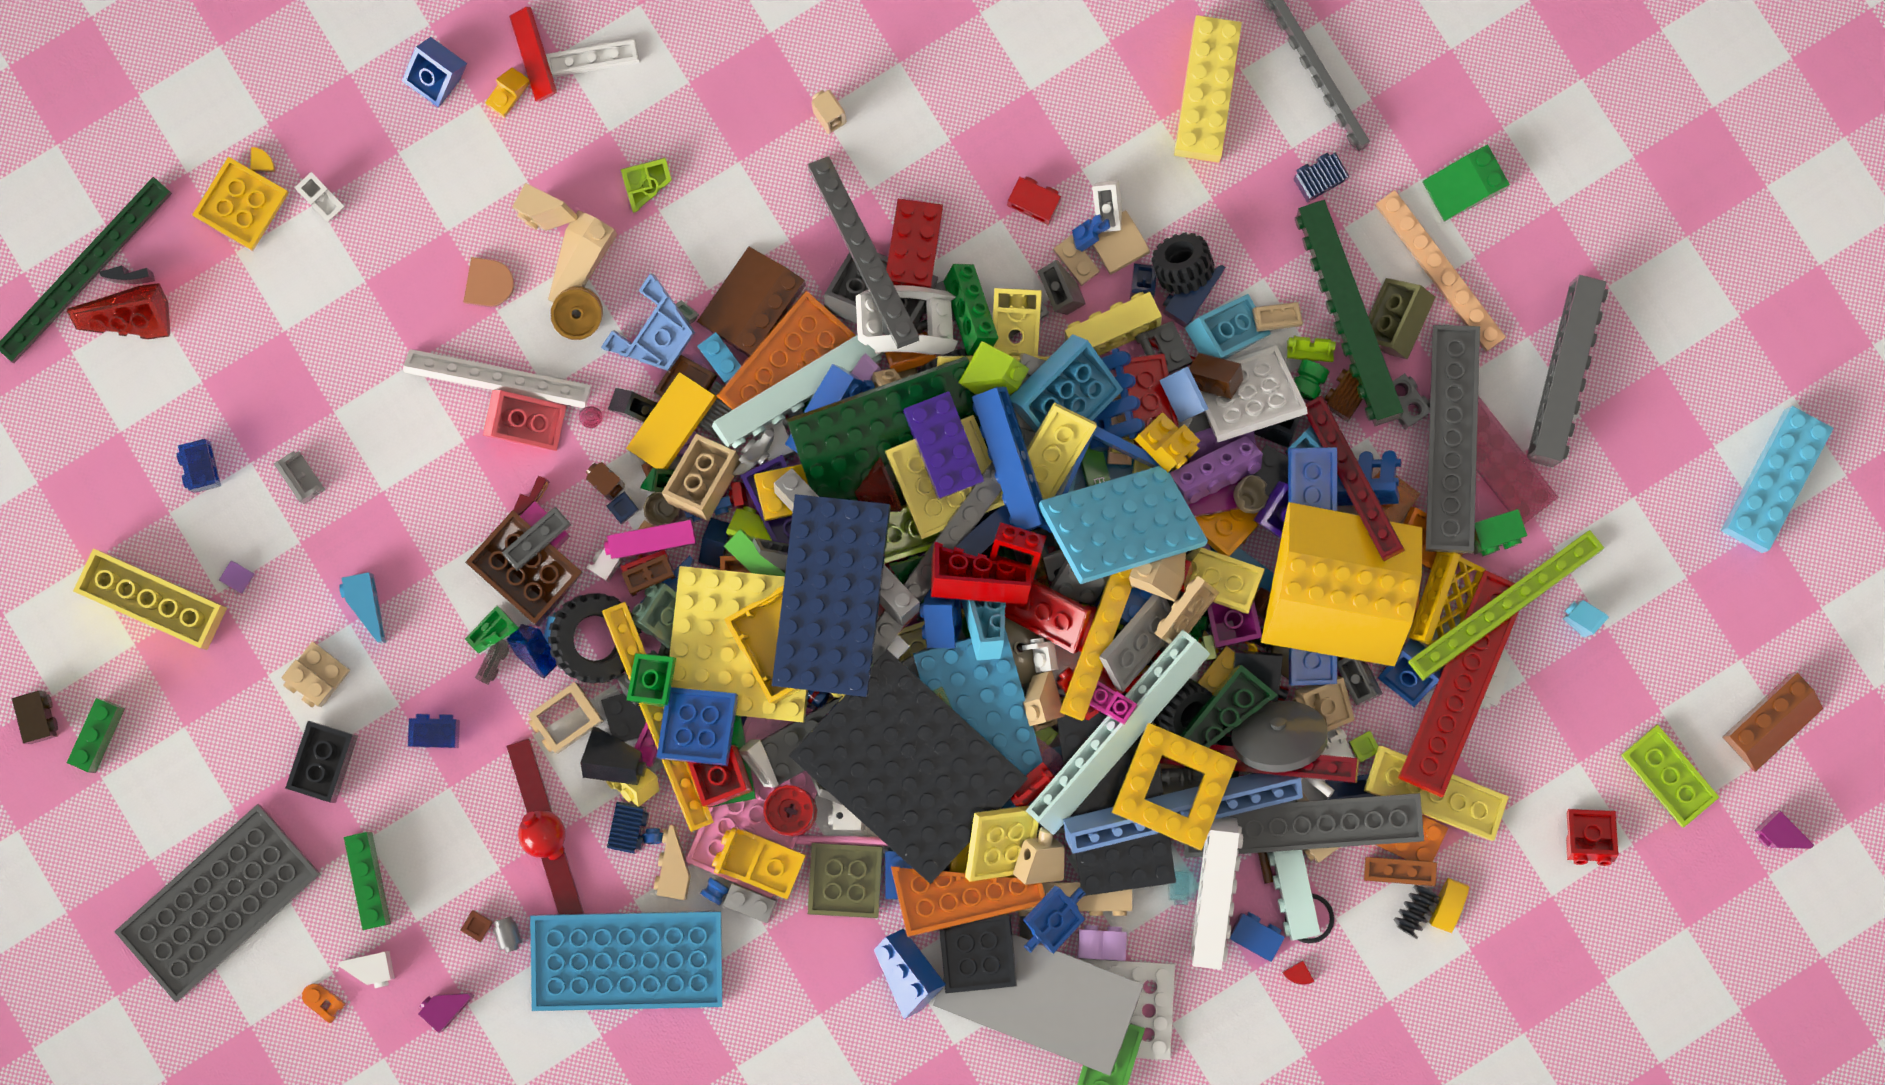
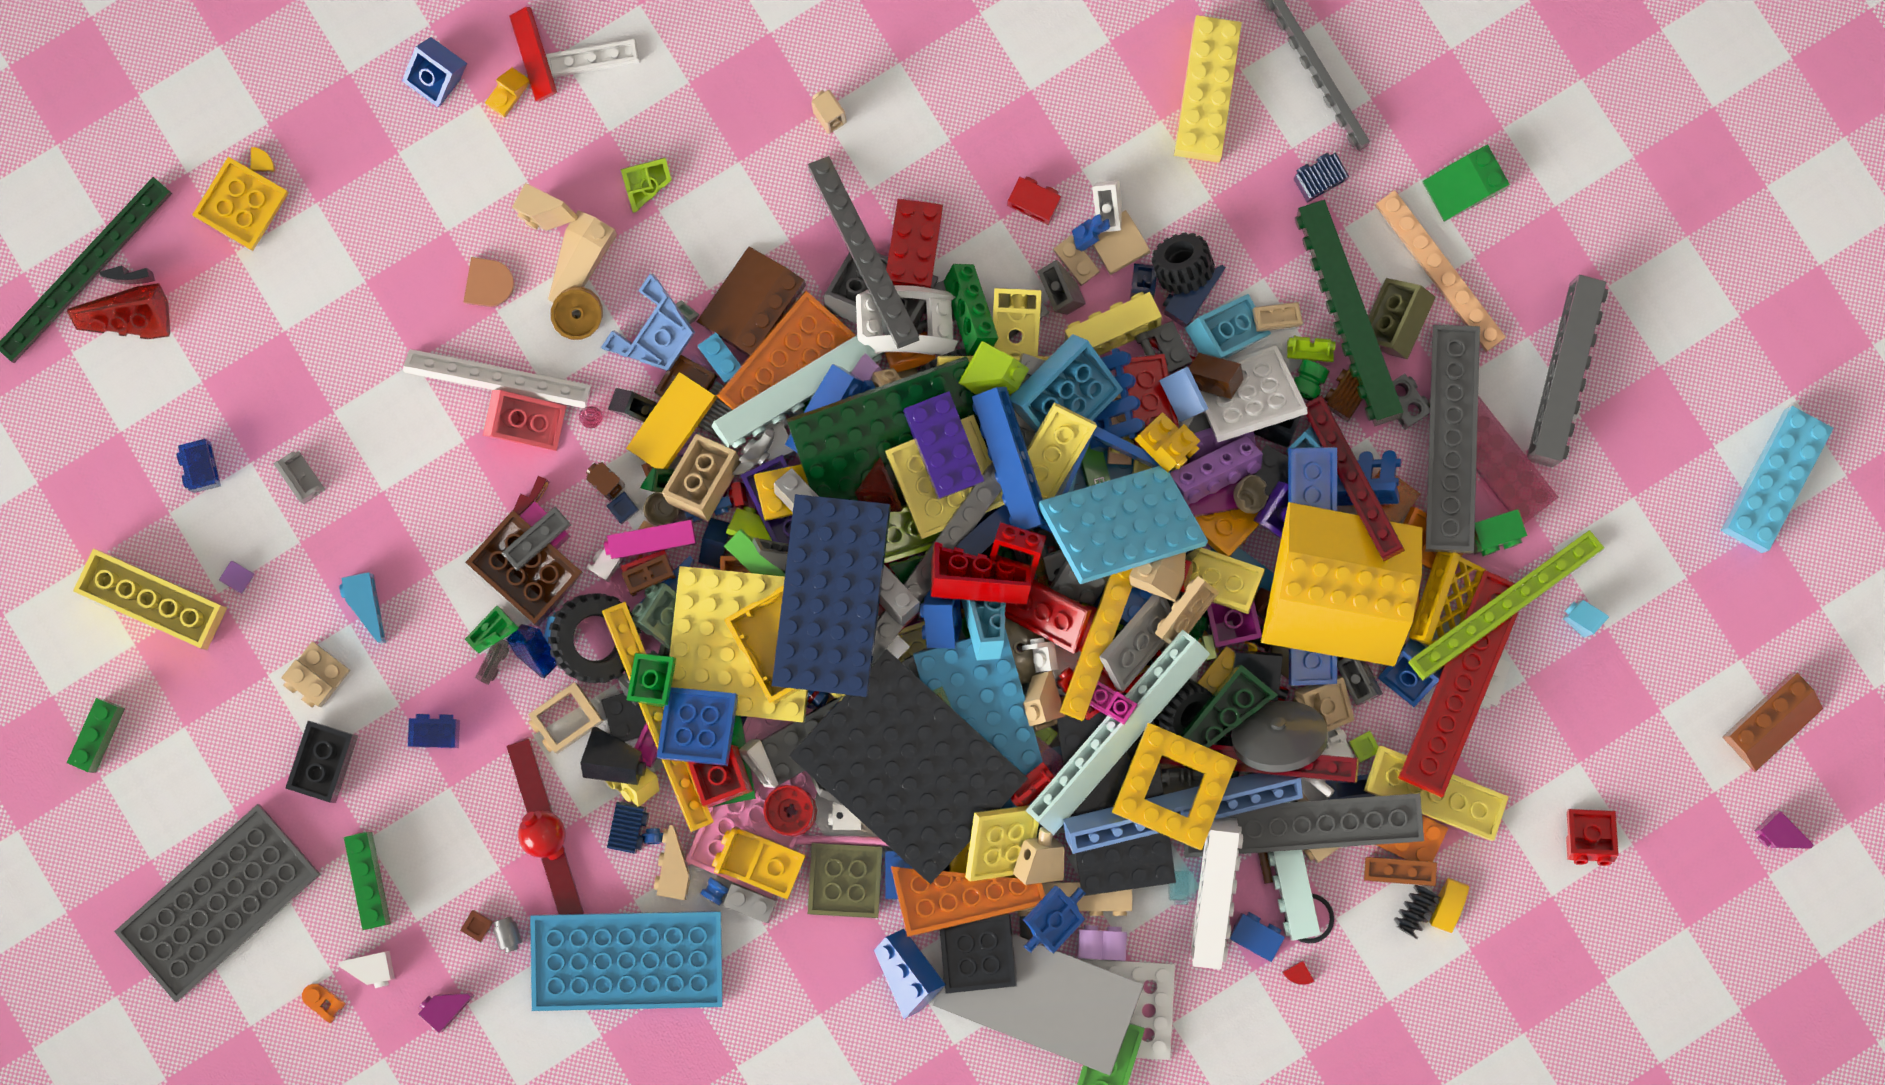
dark brown brick [12,691,58,744] -> none
white brick [294,172,345,222] -> none
lime plate [1620,724,1720,828] -> none

